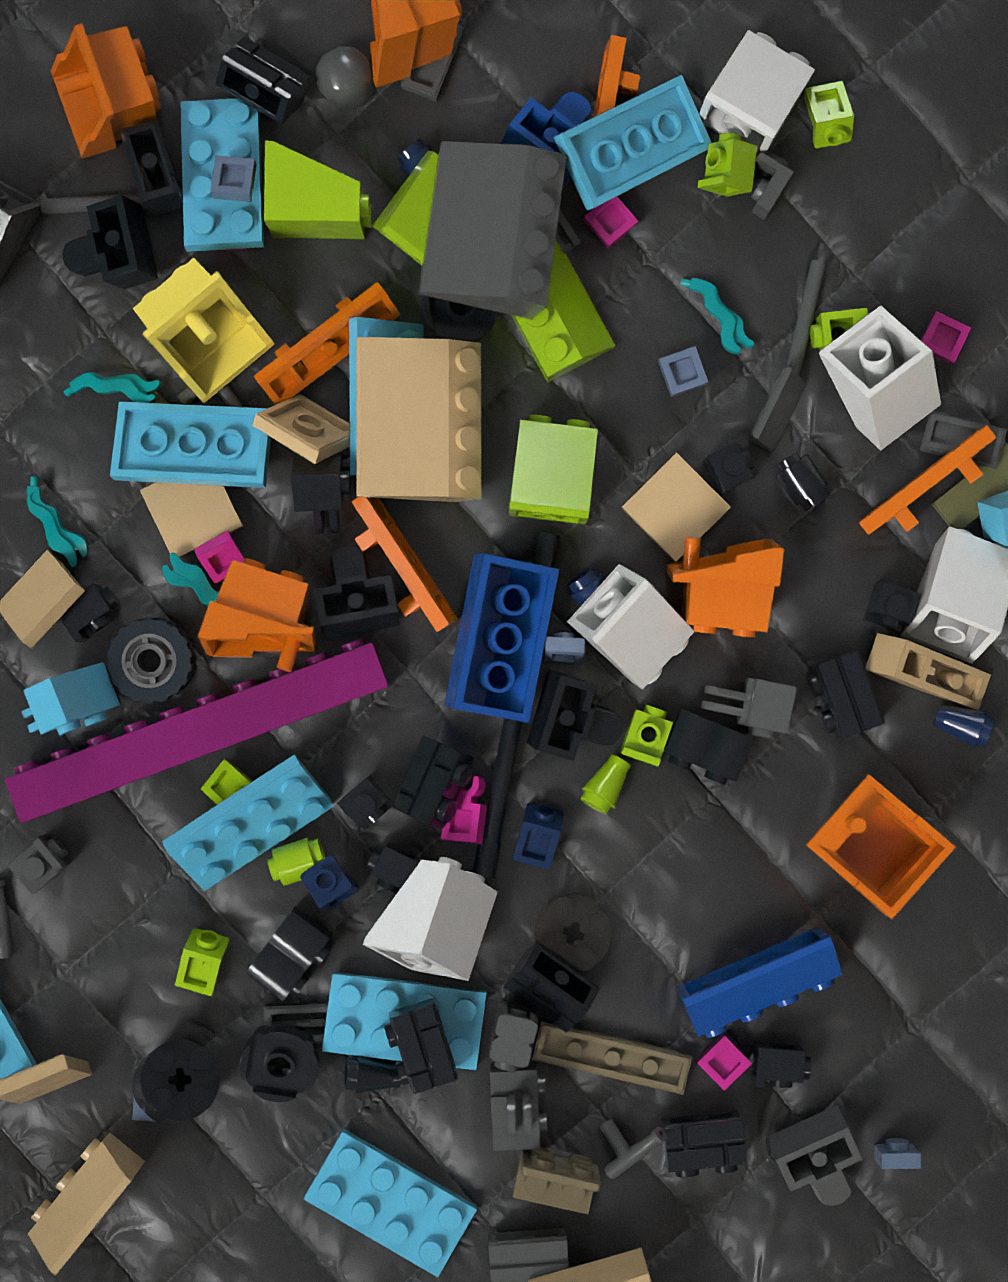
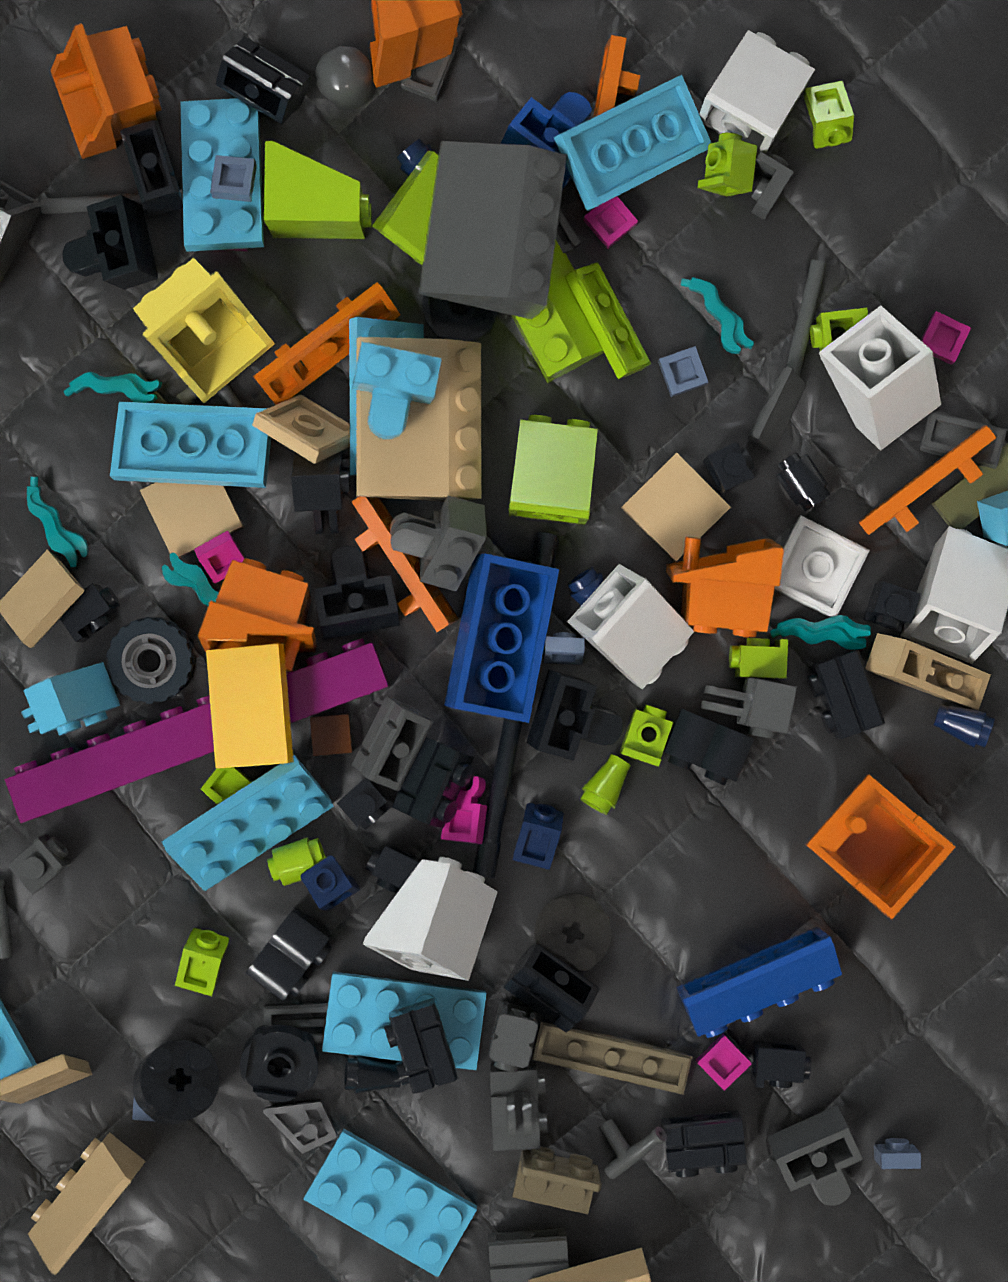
none -> yellow tile [206,644,294,768]
none -> flat silver piece [263,1100,338,1154]
none -> reddish brown tile [310,714,353,756]
none -> medium azure brick [352,342,441,439]
none -> dark grey brick [352,696,434,791]
none -> dark grey brick [390,495,486,591]
none -> lime tile [565,262,651,379]
none -> lime brick [729,638,788,679]
none -> teal hair [770,615,871,650]
none -> white tile [774,516,870,617]

